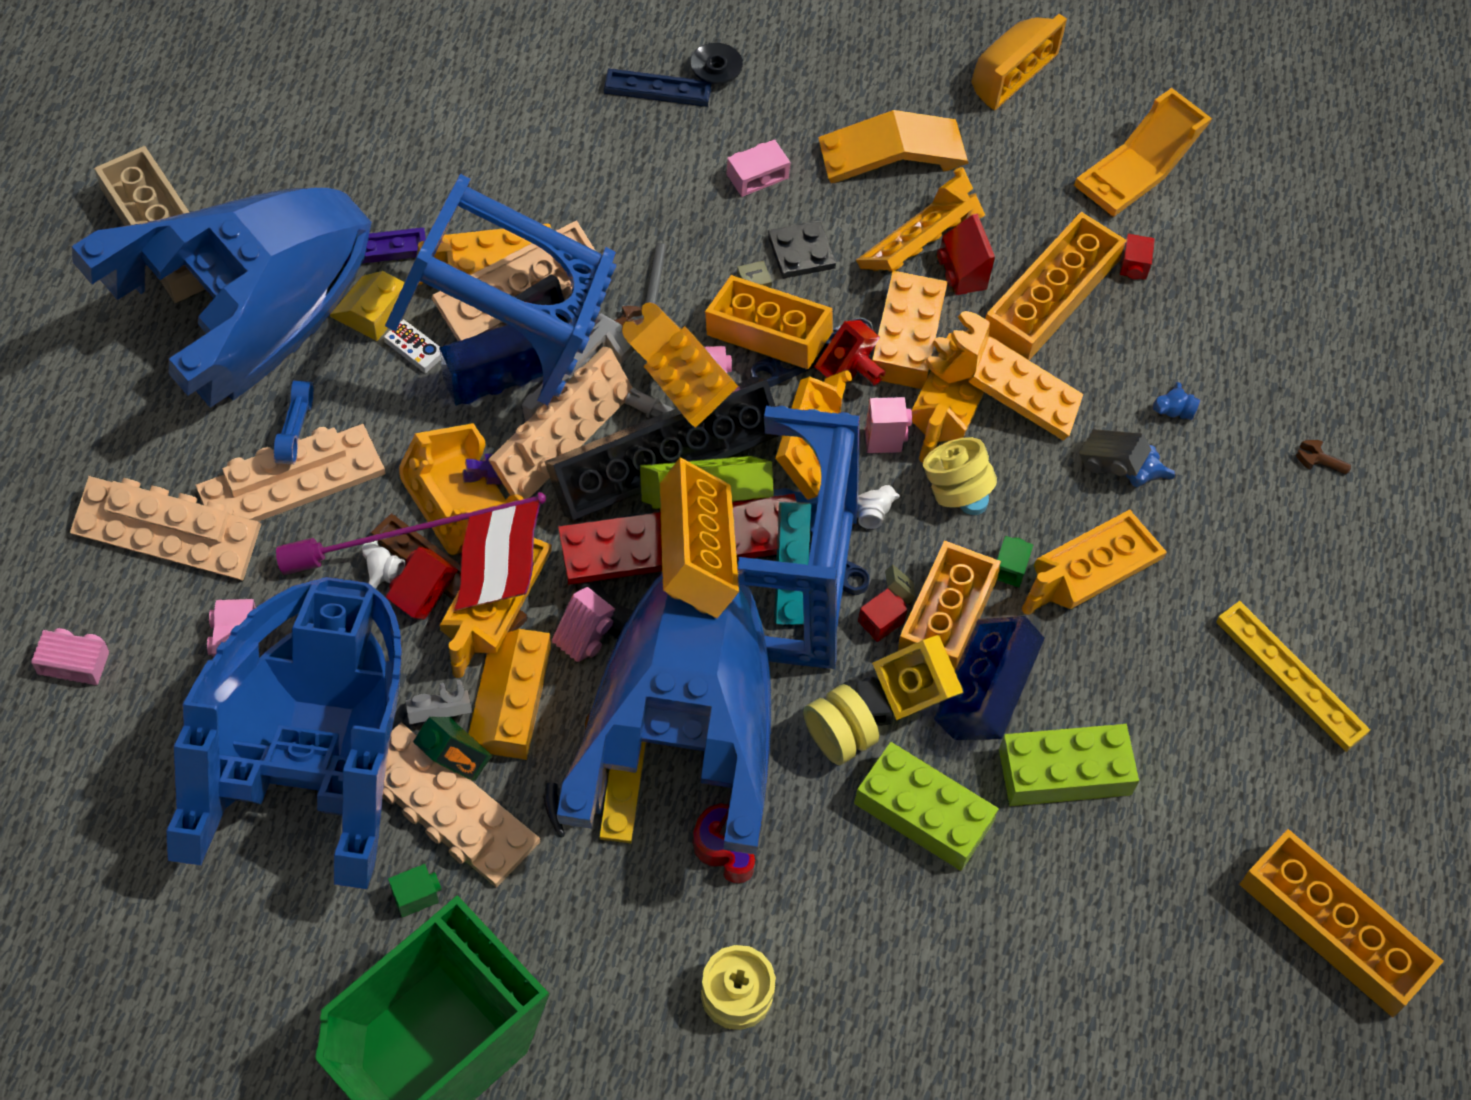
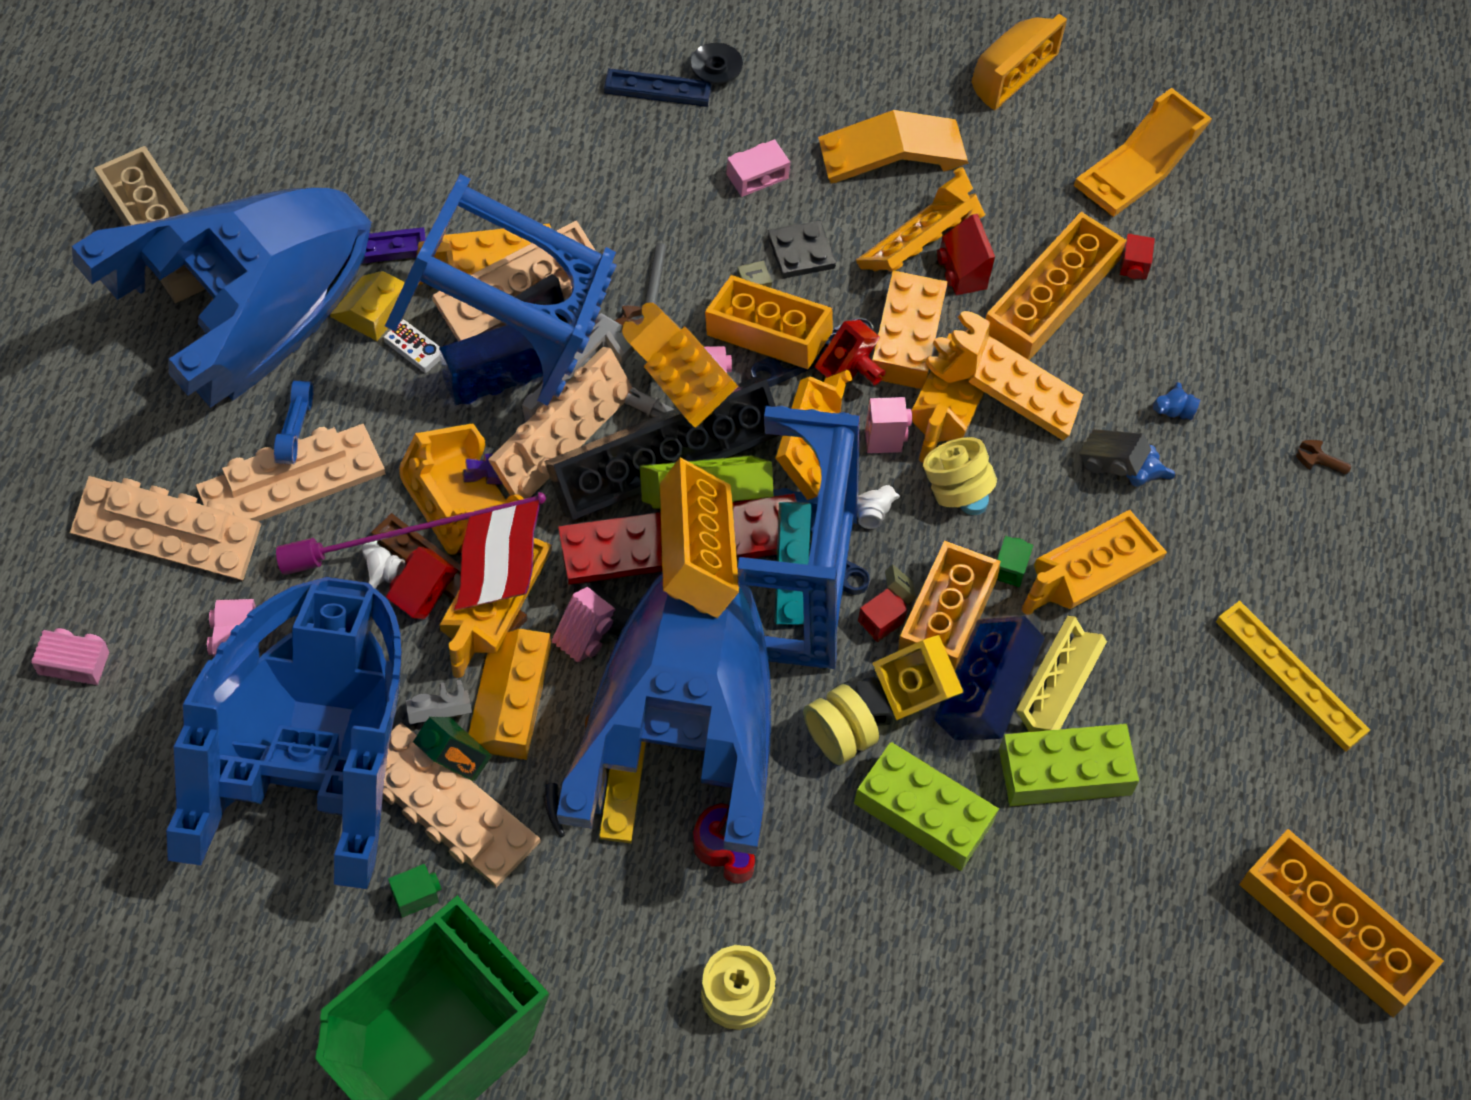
none -> light yellow fence [1016,616,1107,732]

